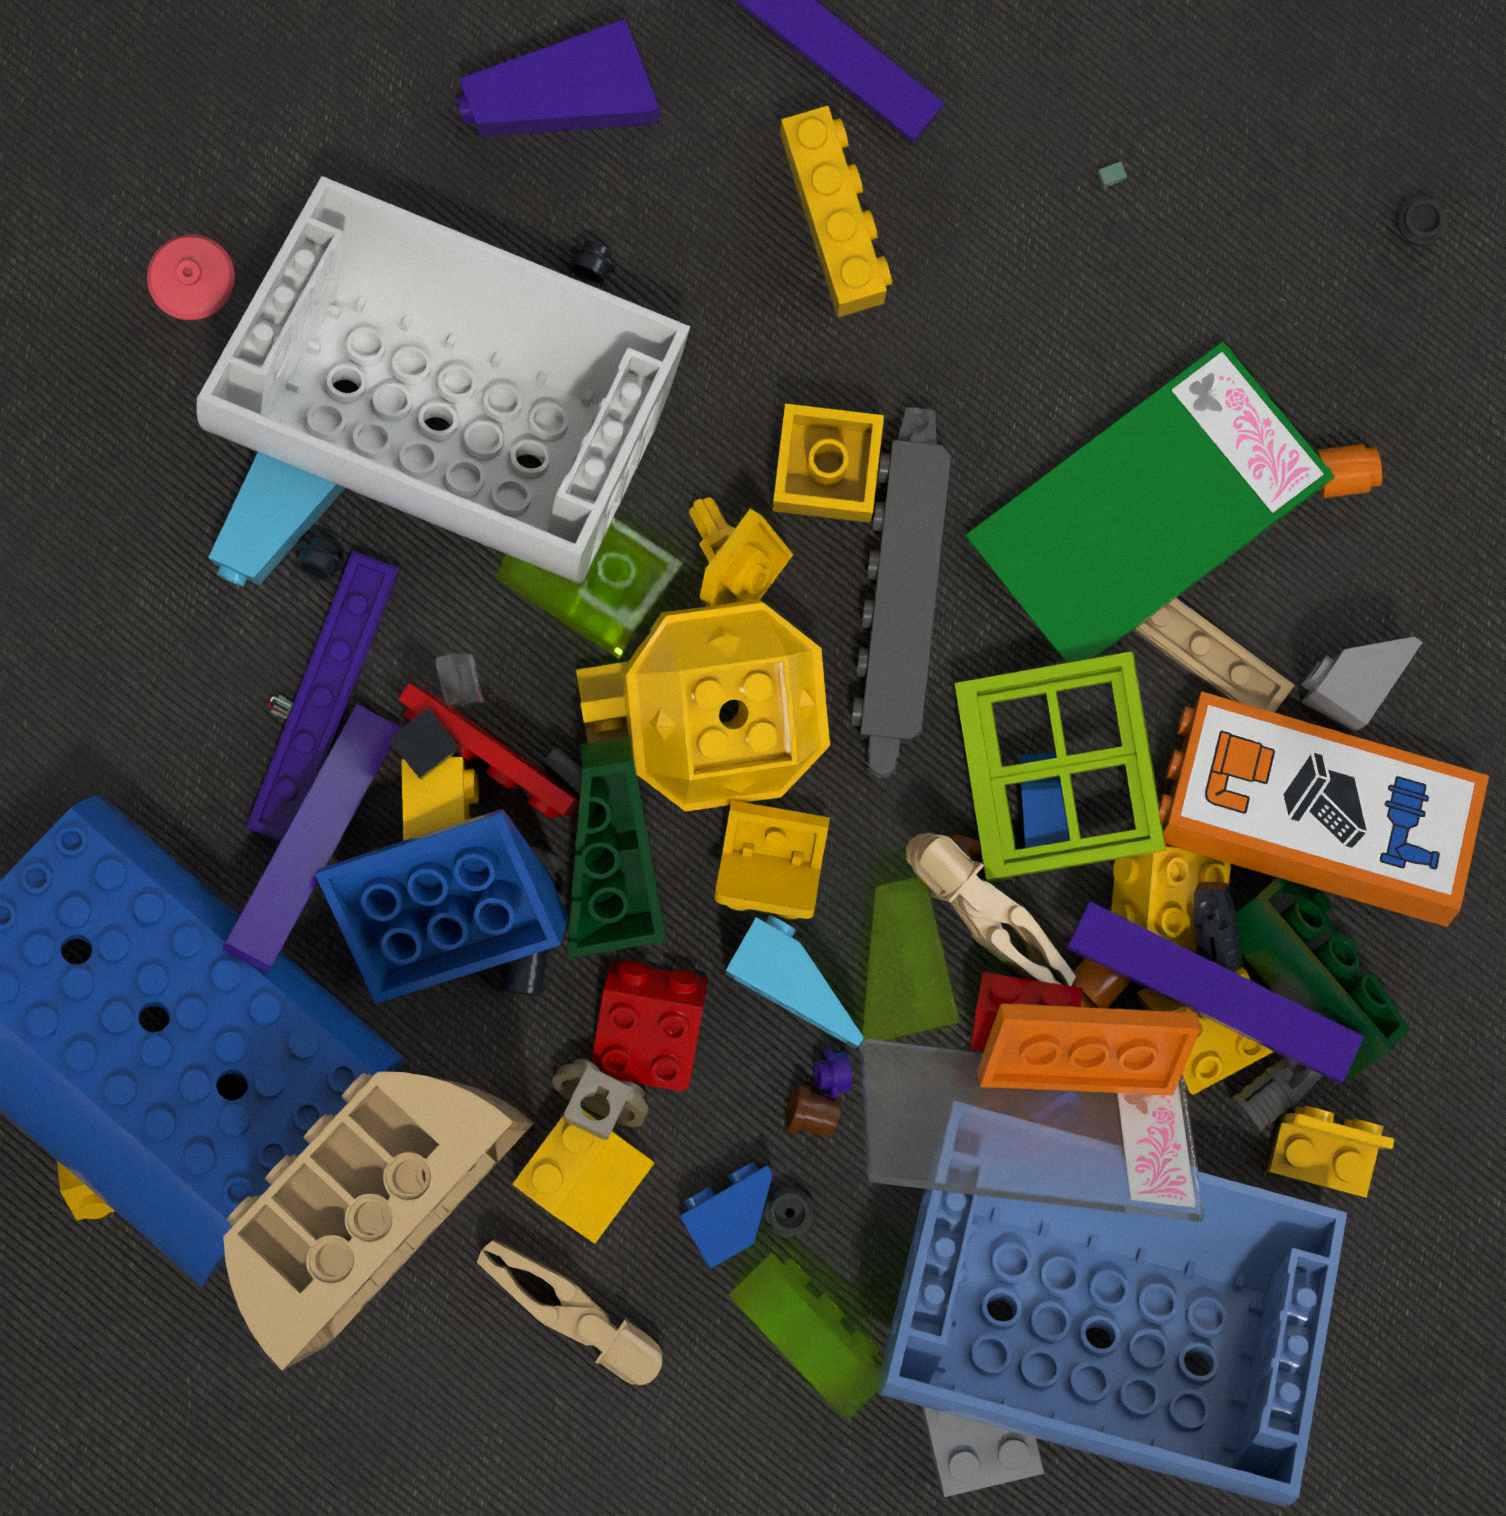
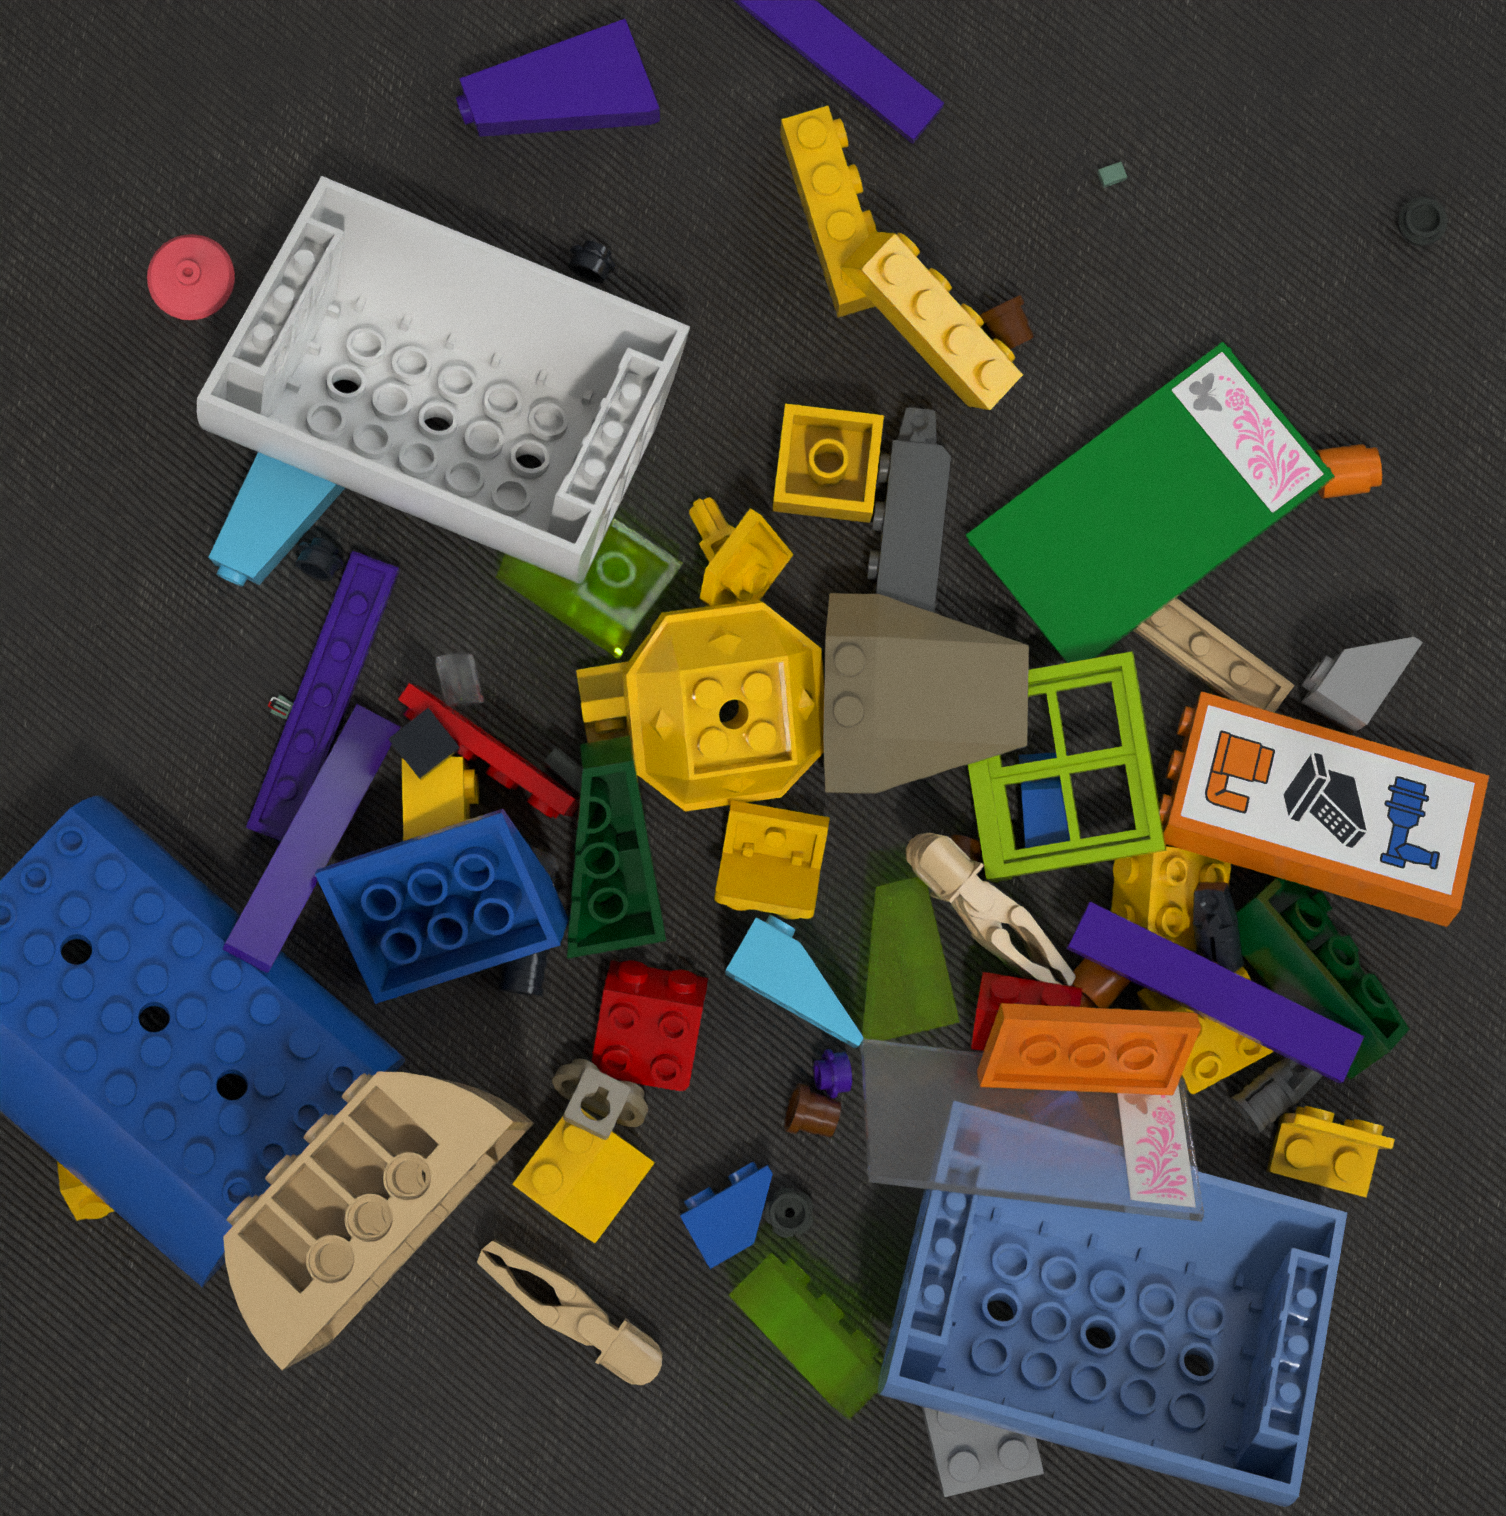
none -> dark tan wedge [823,593,1029,794]
none -> yellow brick [840,232,1023,410]
none -> reddish brown piece [979,295,1034,349]

